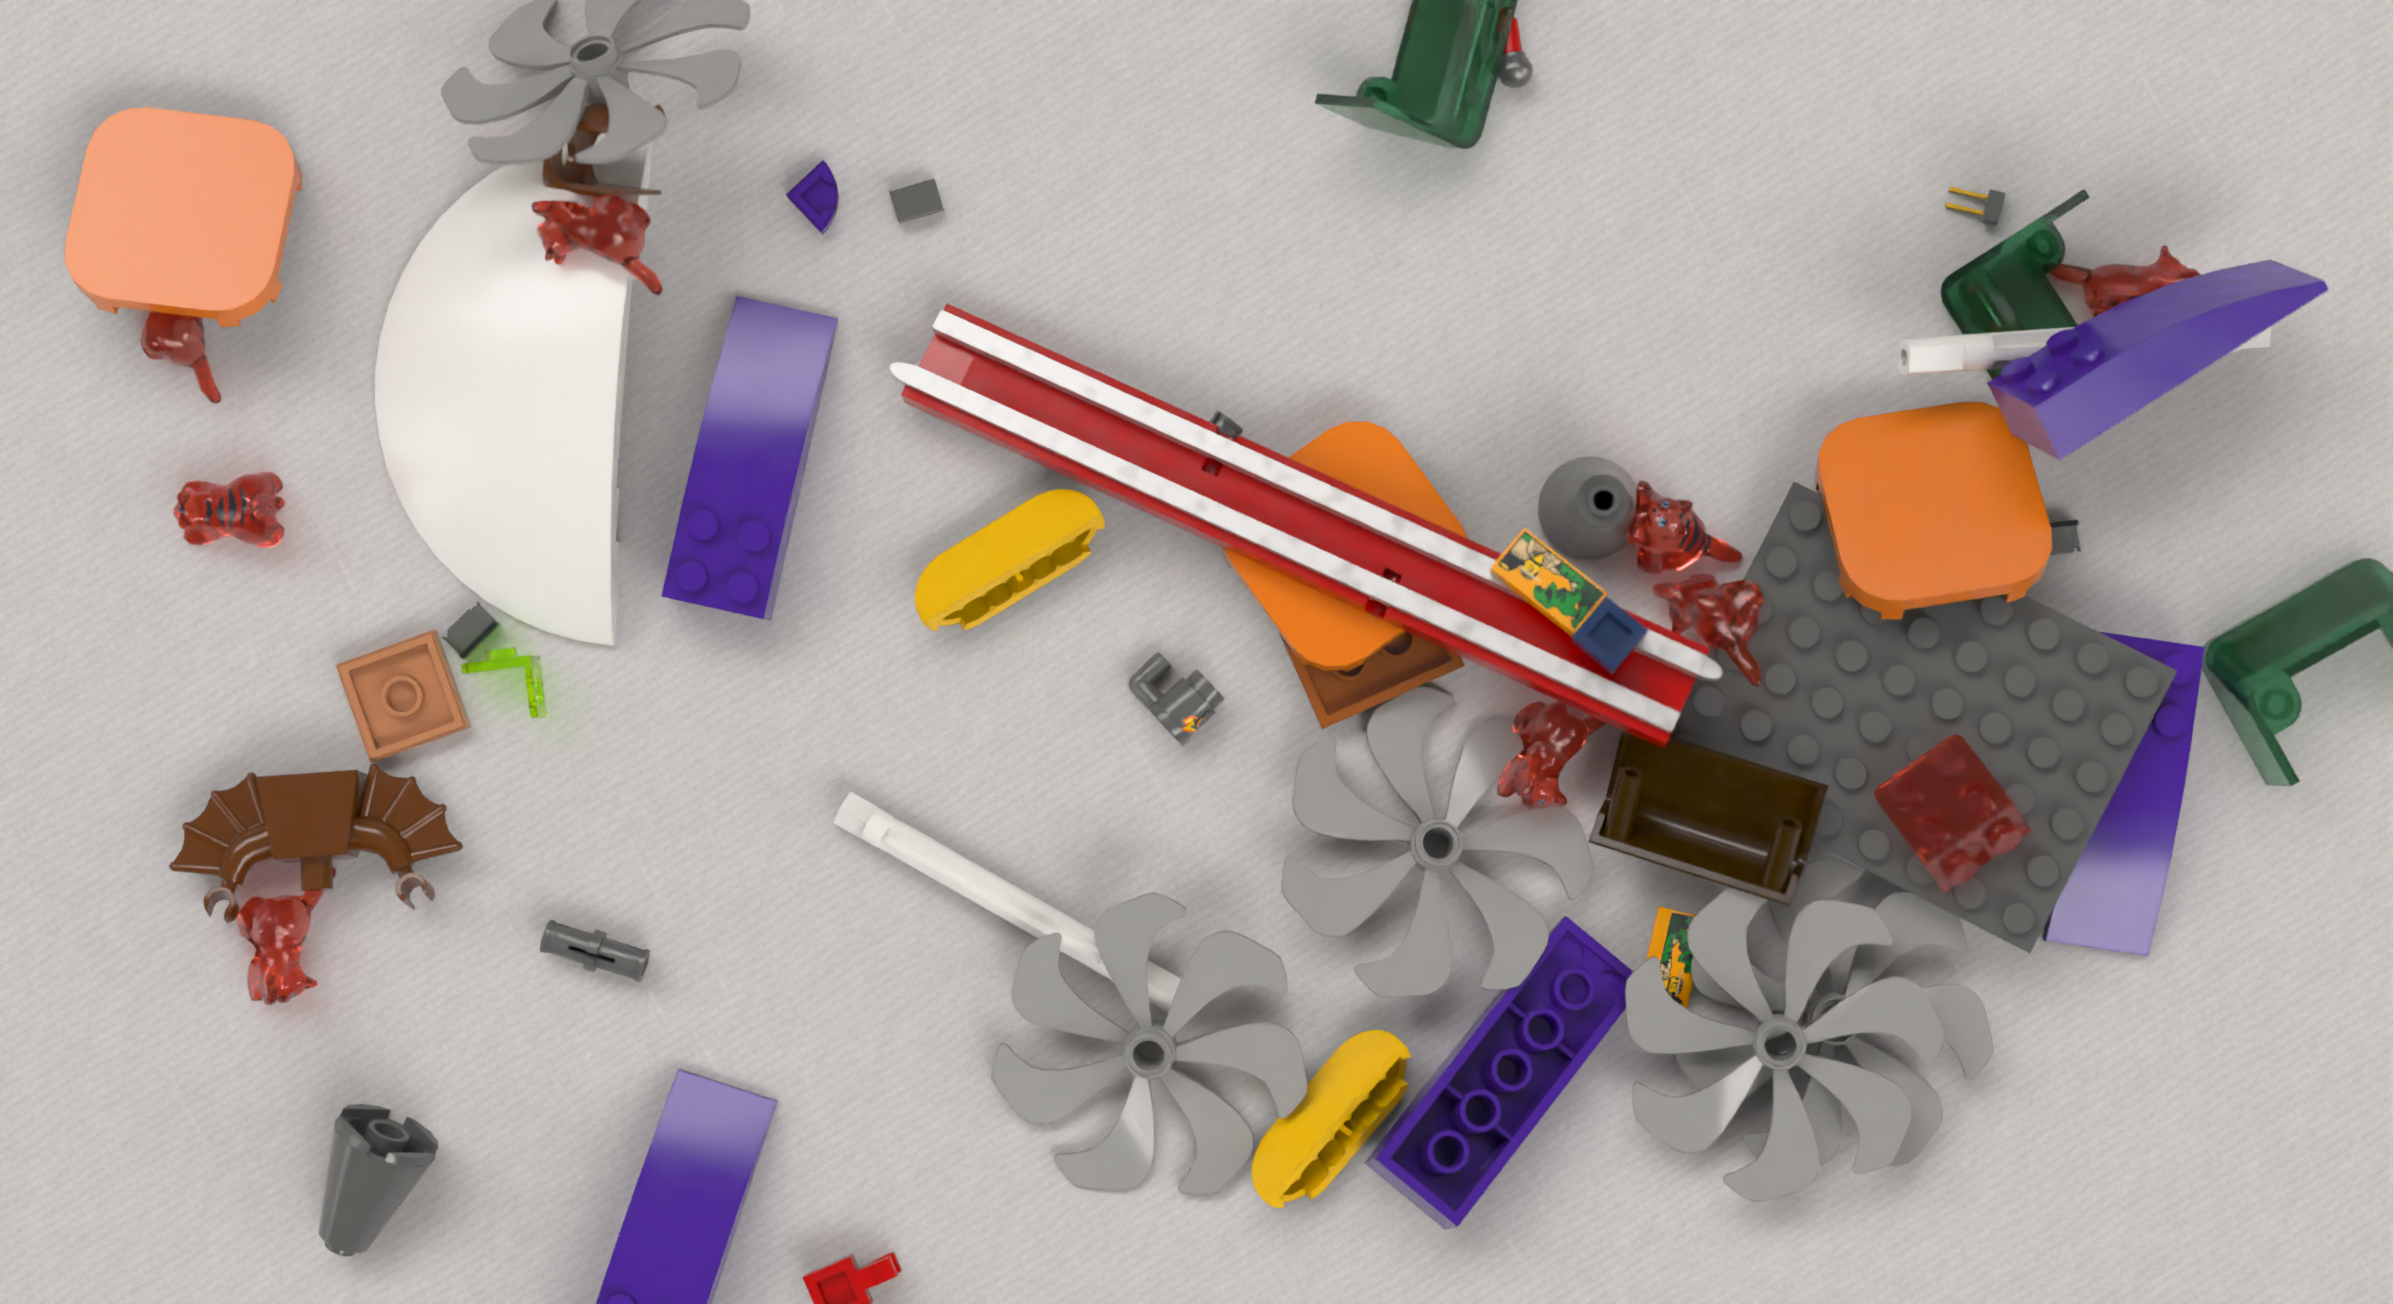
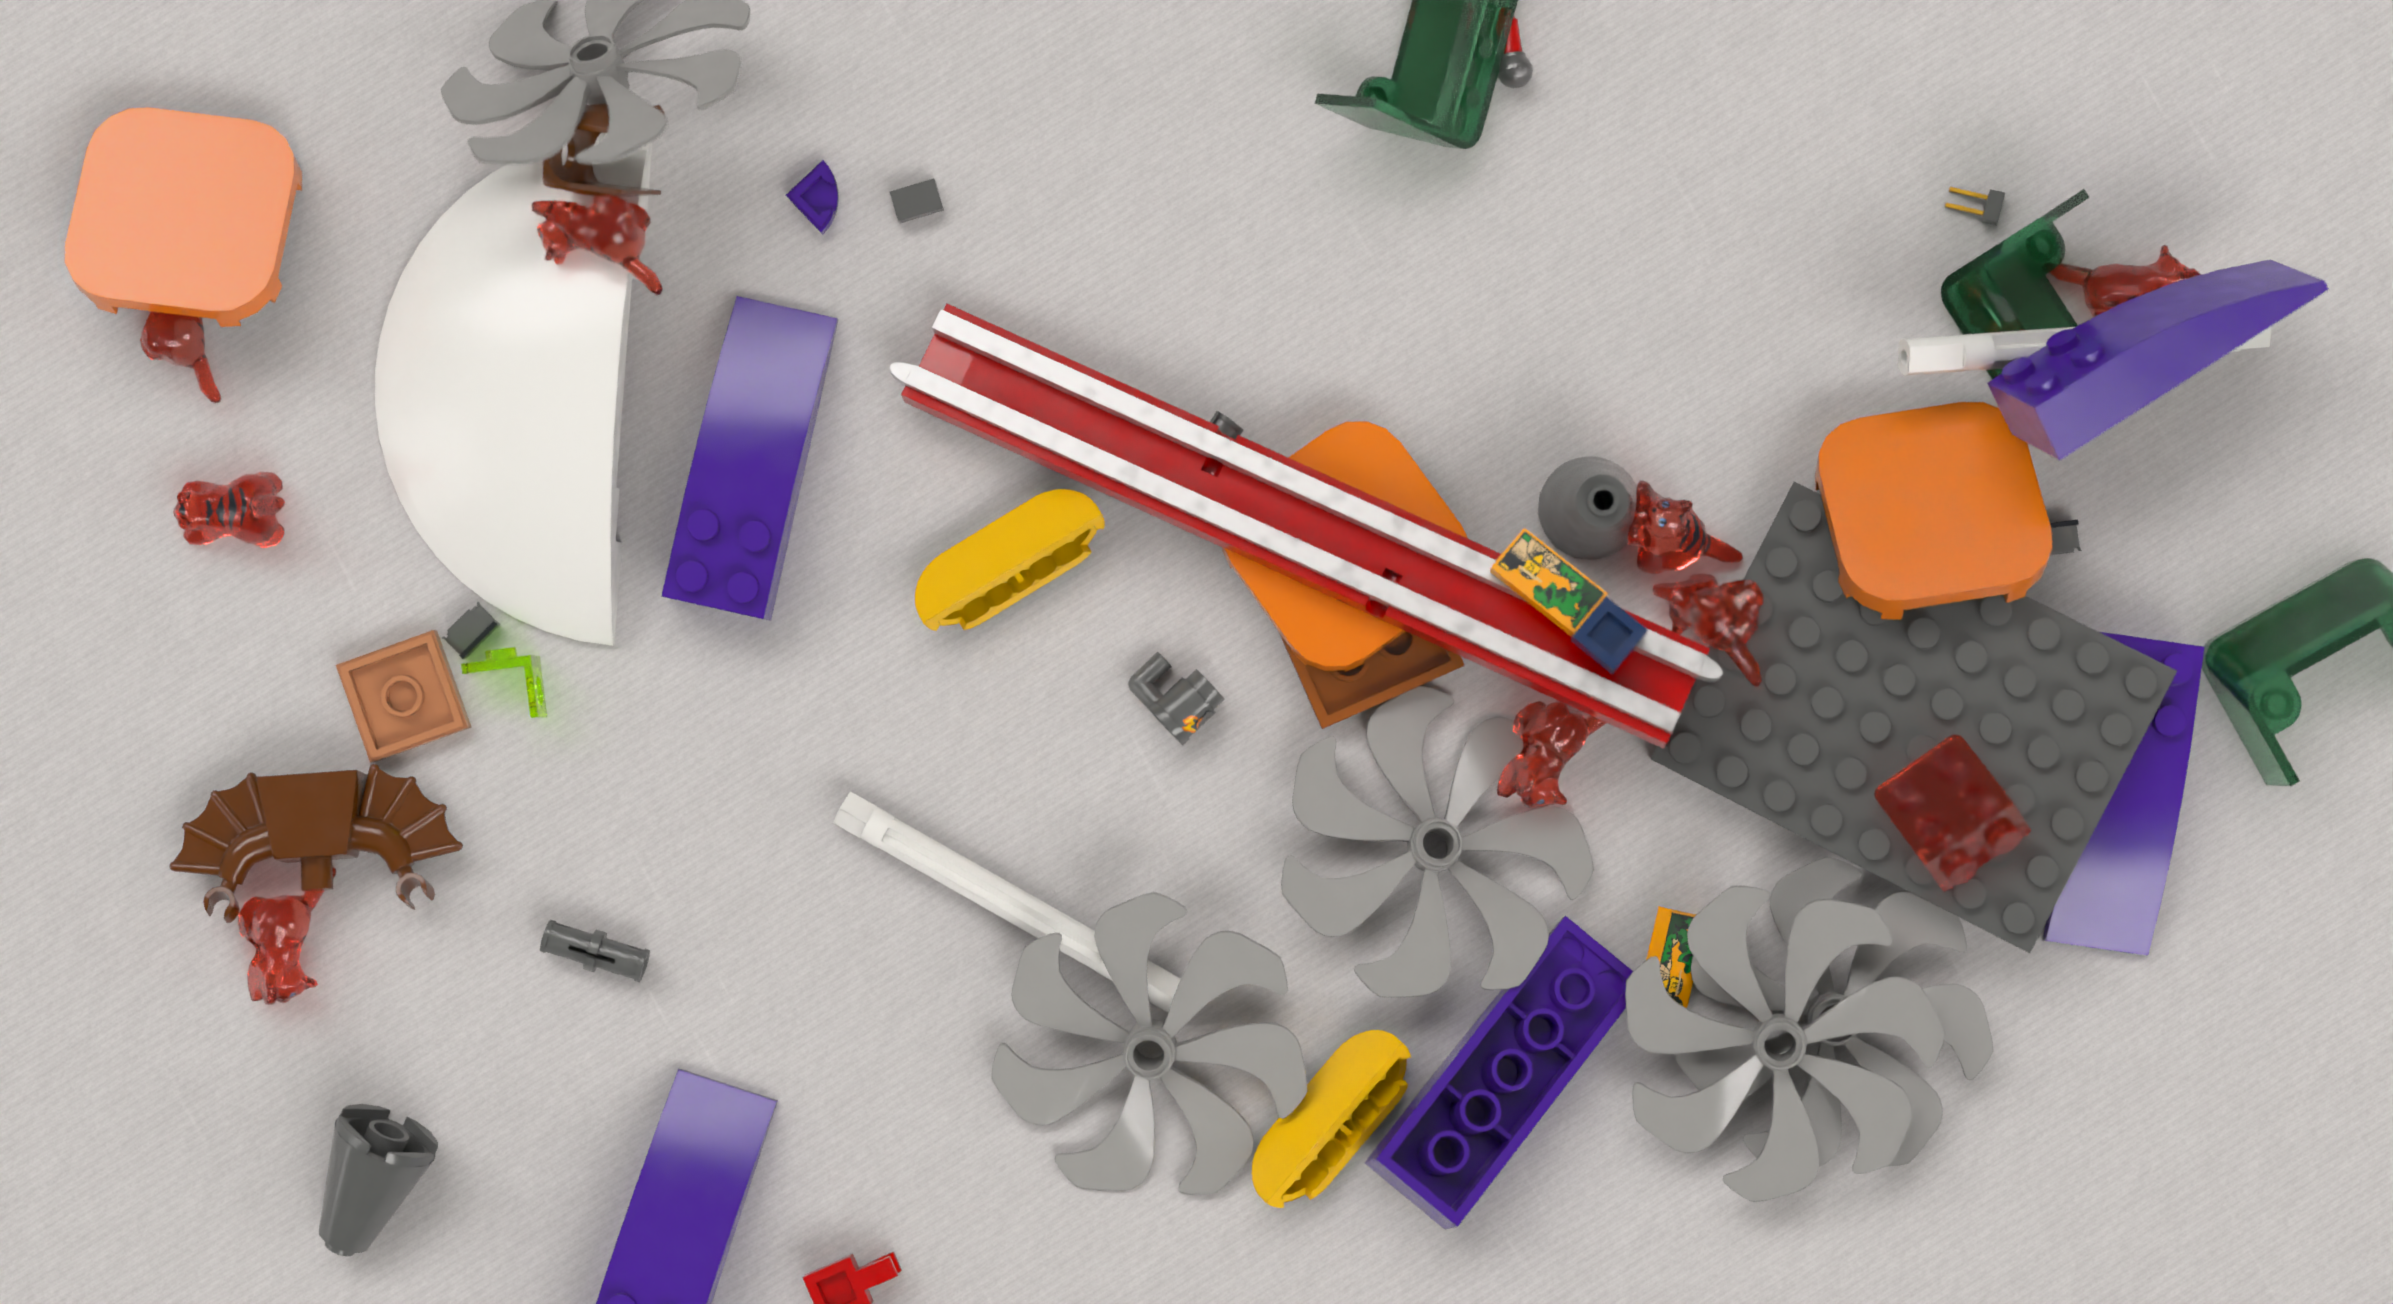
dark brown piece [1588,730,1829,906] -> none

